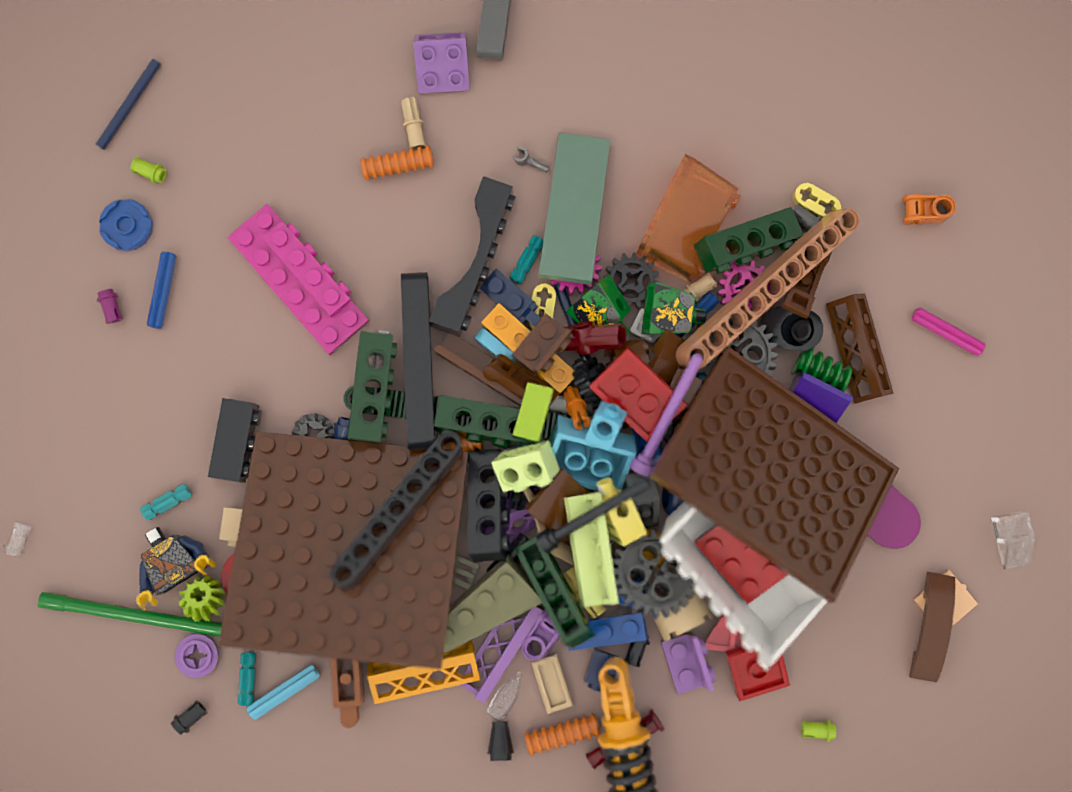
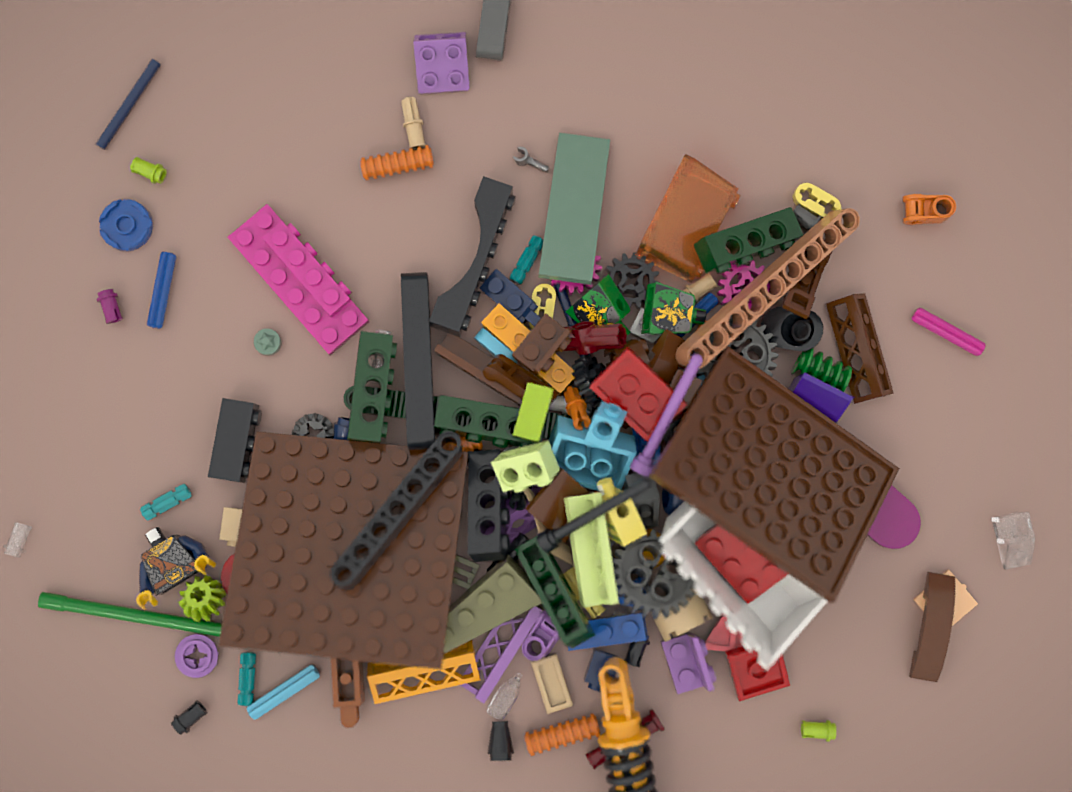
none -> sand green tile [254,328,282,356]

